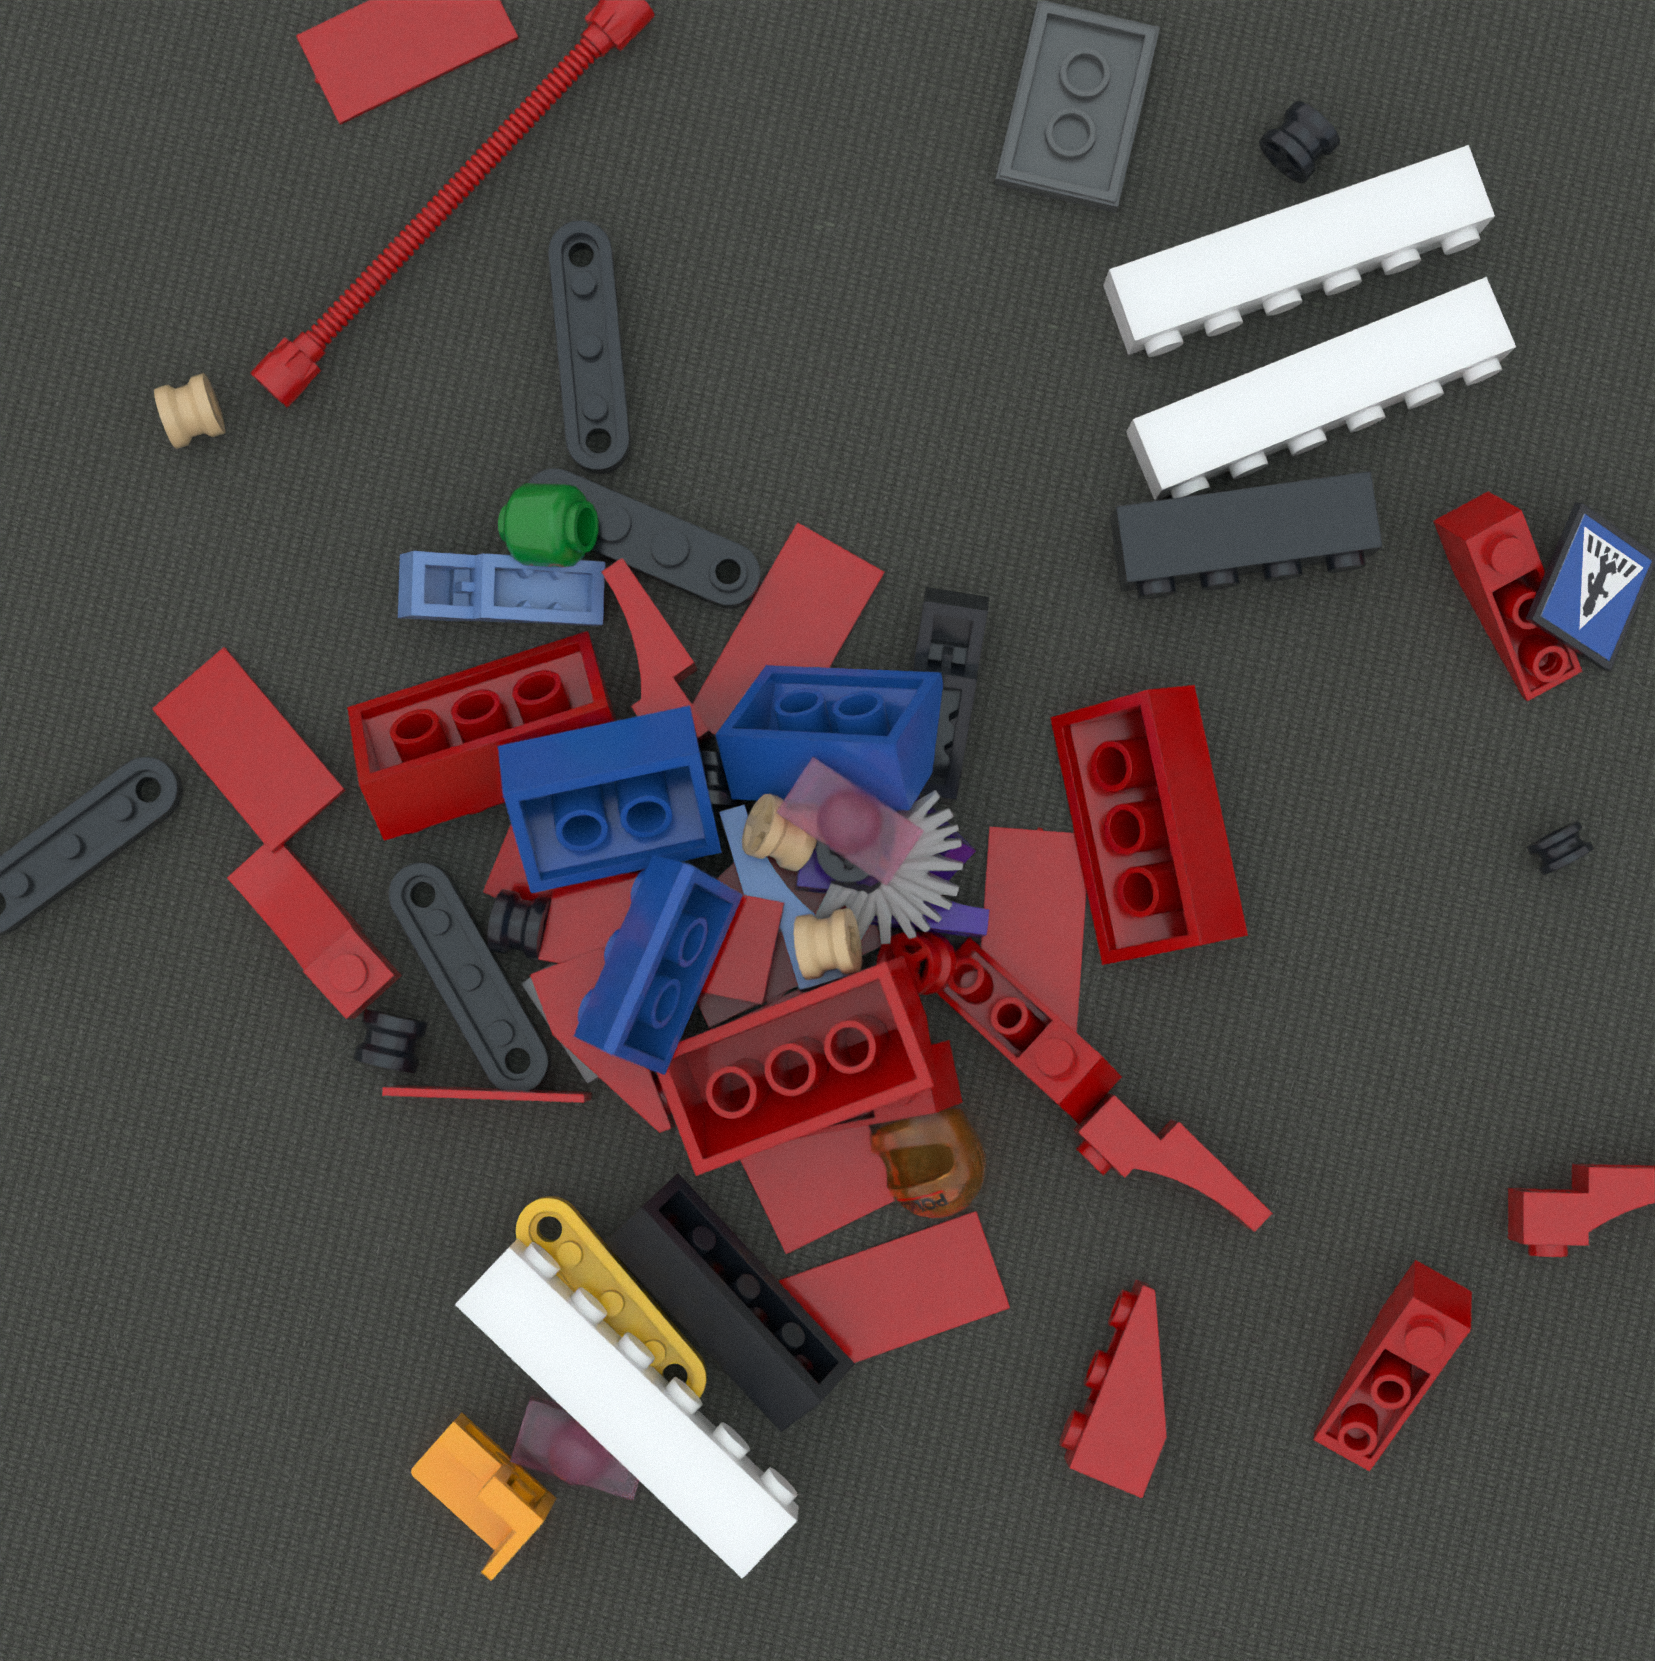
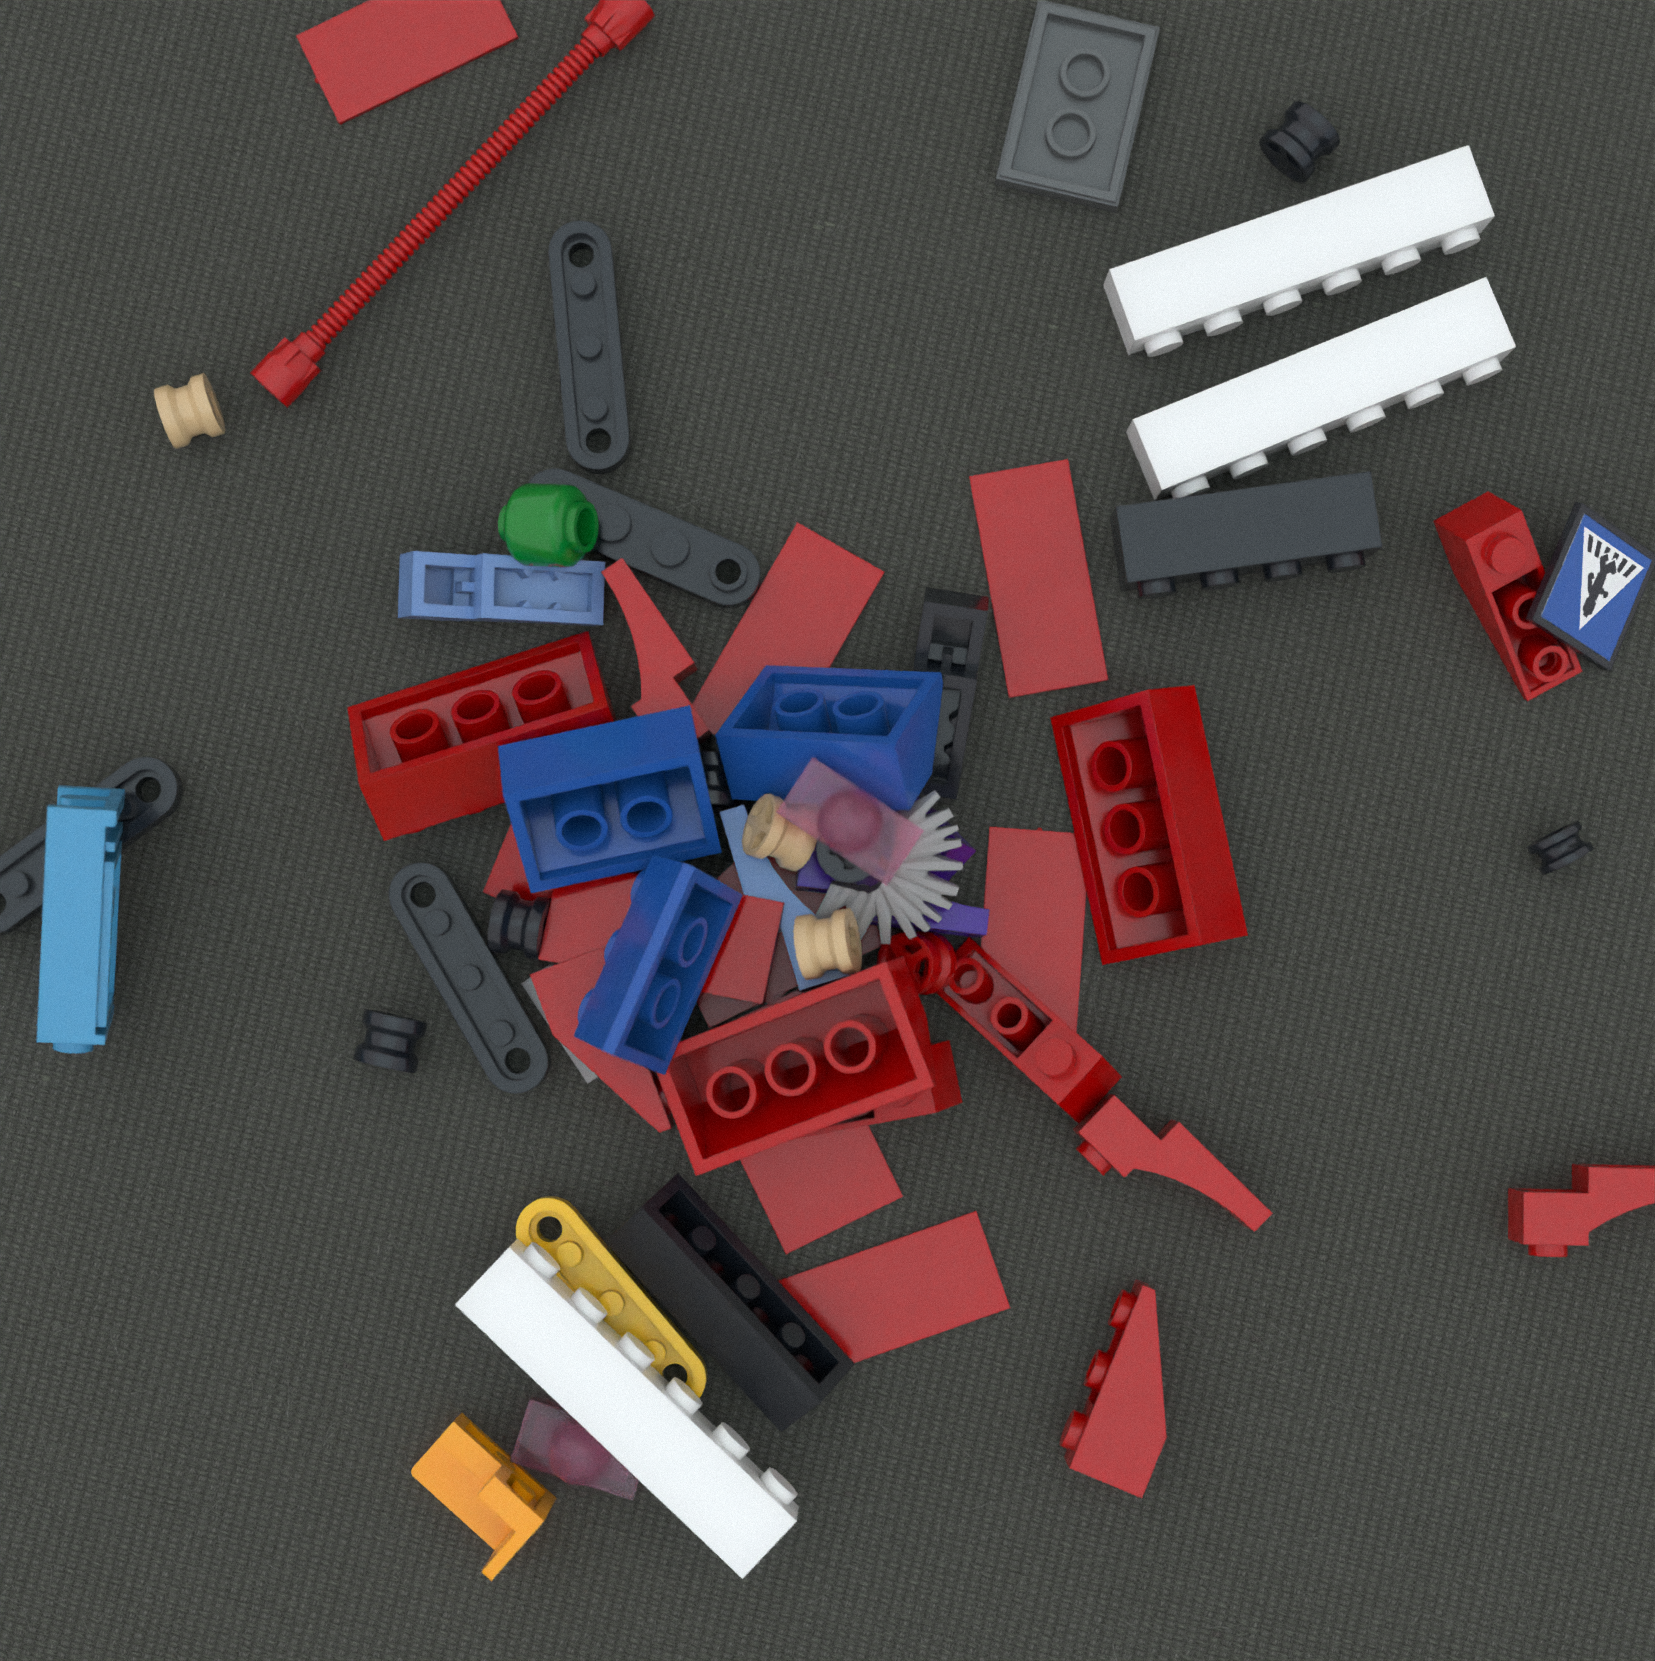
red piece [152,647,346,853] -> none
red slope [227,843,402,1019] -> none
red piece [382,1085,592,1103] -> none
clear orange helmet [869,1108,987,1218] -> none
red slope [1313,1260,1472,1472] -> none
none -> dark azure door [37,785,125,1053]
none -> red piece [969,459,1108,698]

